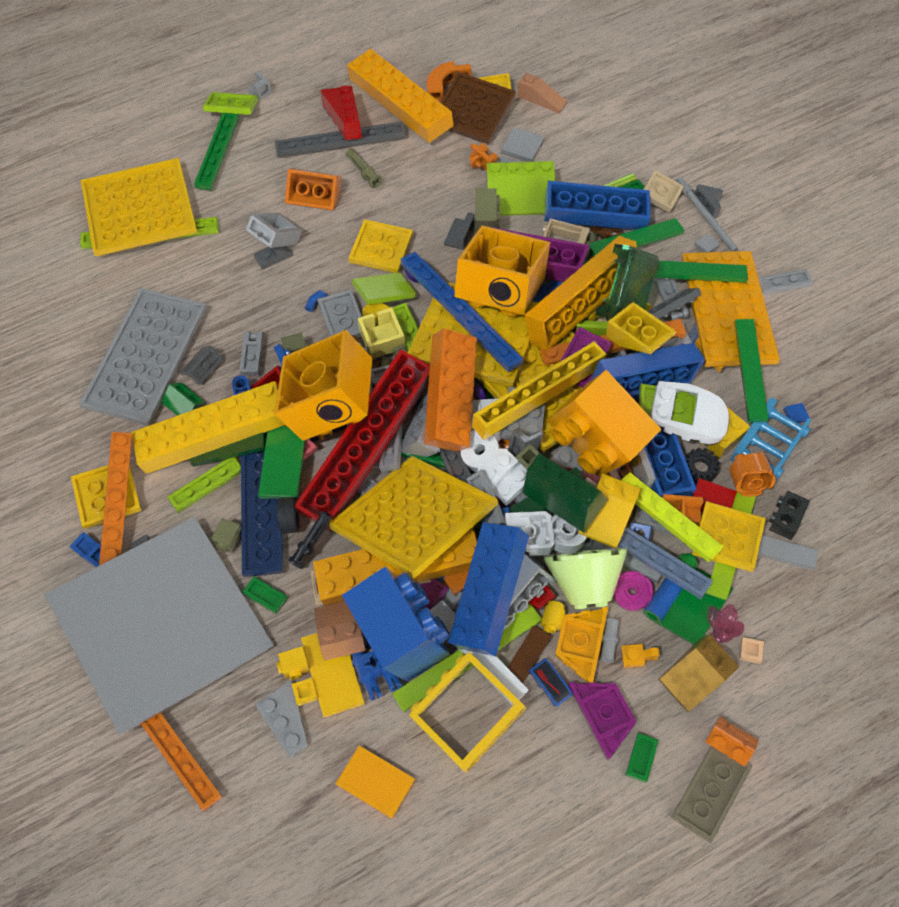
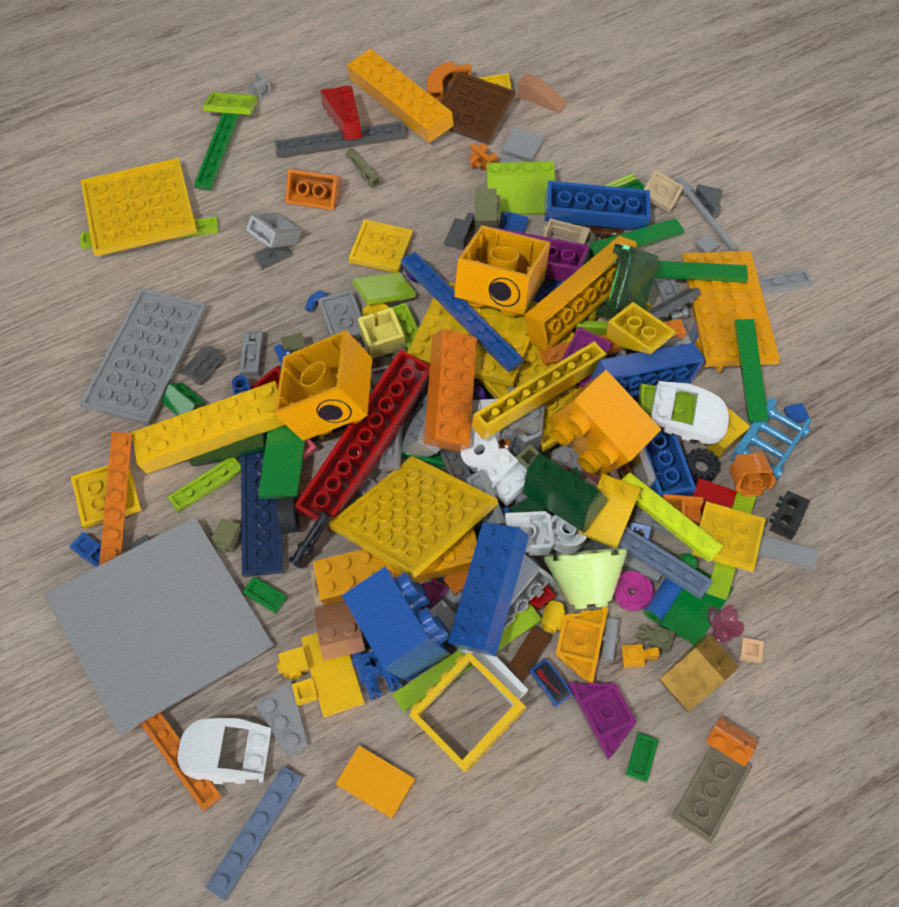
none -> white slope [178,718,271,784]
none -> sand blue plate [205,766,302,901]
none -> blue panel [499,212,528,233]
none -> olive plate [635,624,675,654]

